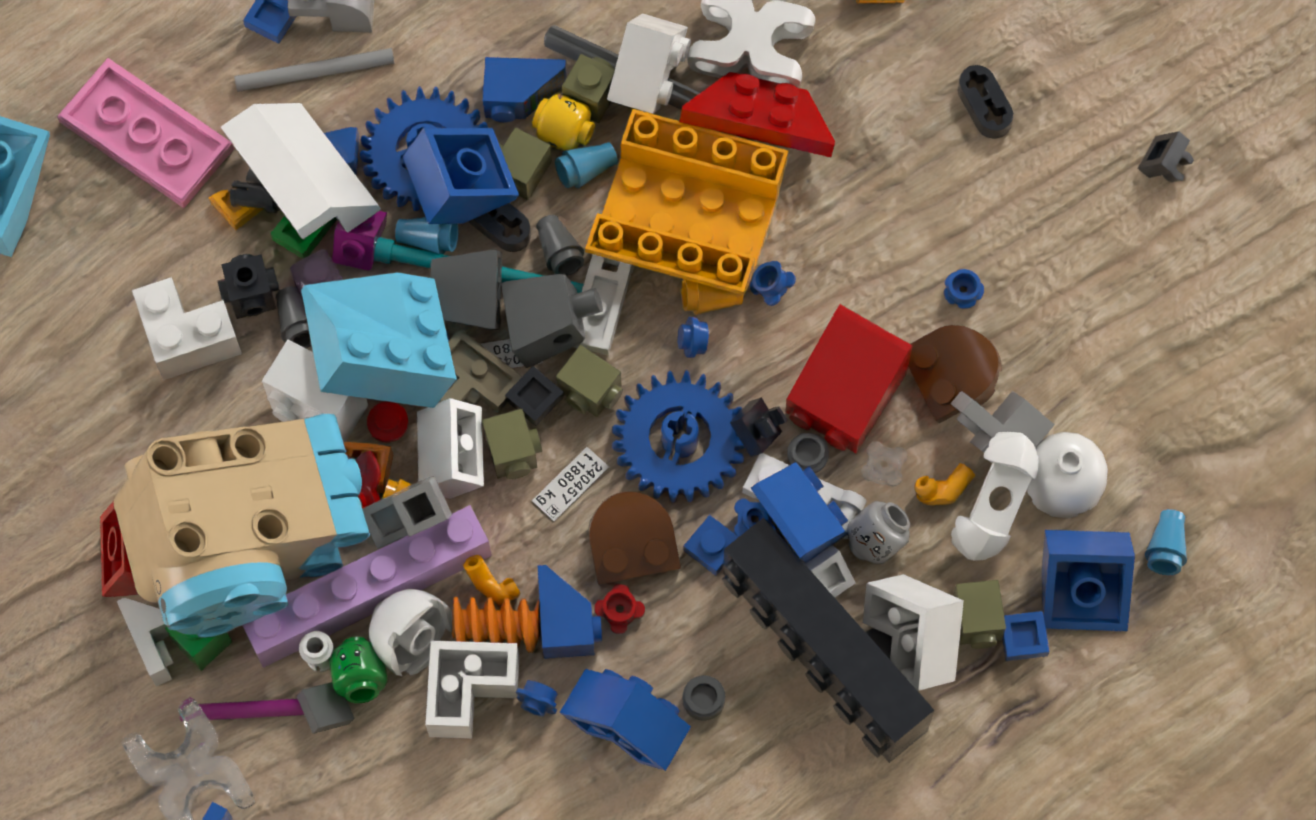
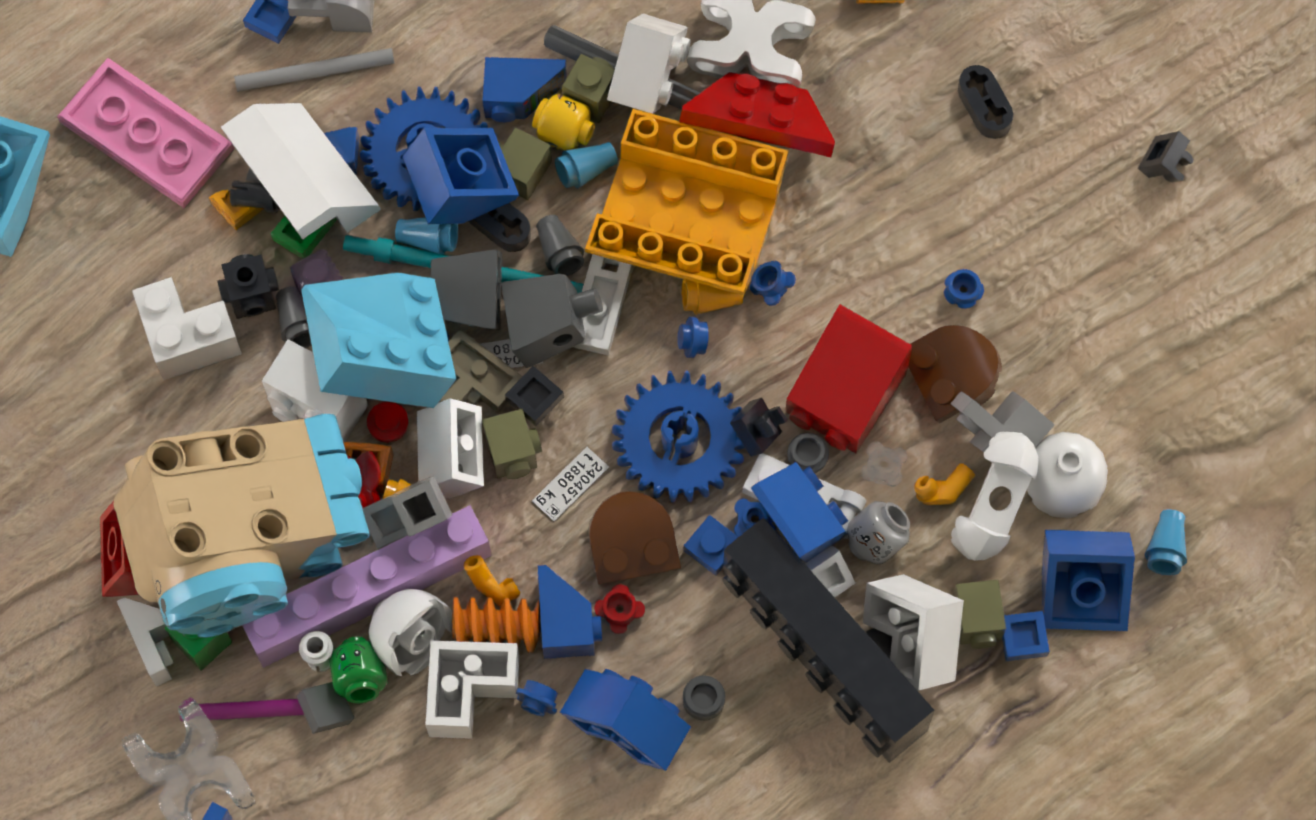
magenta bracket [332,211,387,271] -> none
olive brick [556,345,623,417] -> none

